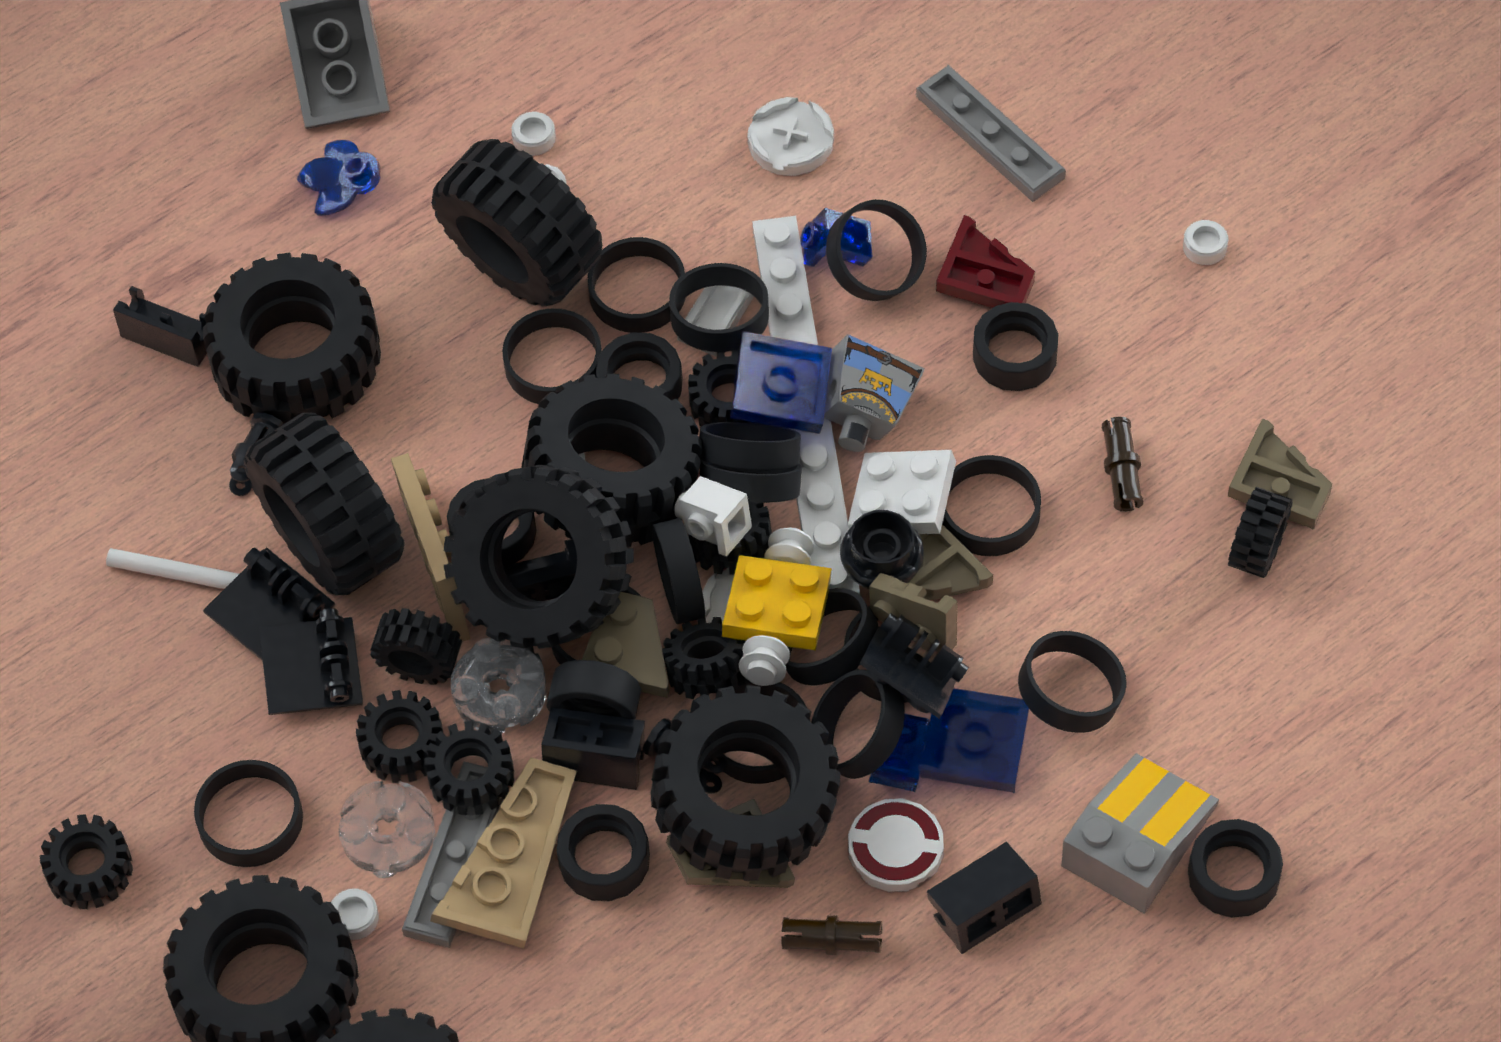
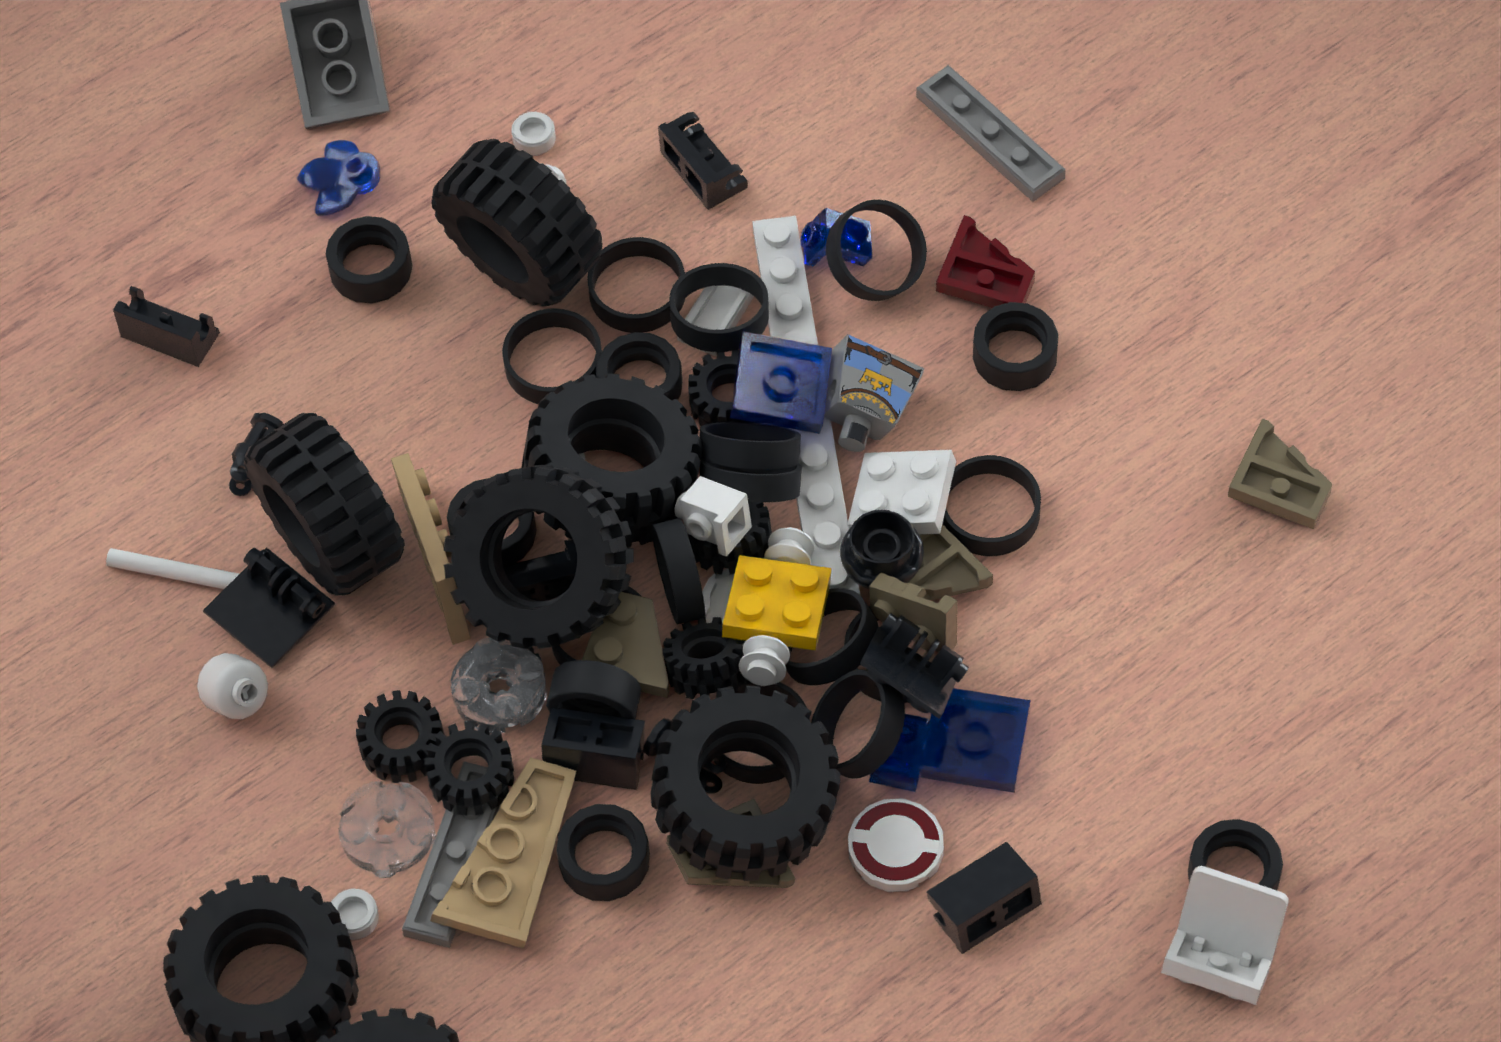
black tyre [40,814,133,909] -> none
black tyre [194,760,303,867] -> none
black tyre [203,253,381,424] -> none
black hinge [259,608,363,715] -> none
black tyre [370,608,462,685] -> none
white tile [747,97,834,176] -> none
dark brown pin [781,915,882,955] -> none
black tyre [1018,631,1127,733] -> none
light grey slope [1061,753,1219,914] -> none
dark brown pin [1101,417,1144,511] -> none
white tile [1183,220,1228,265] -> none
black tyre [1228,487,1293,578] -> none
none -> white head [197,653,268,719]
none -> black tyre [325,216,413,303]
none -> black hinge [658,112,748,210]
none -> white bracket [1161,866,1289,1005]

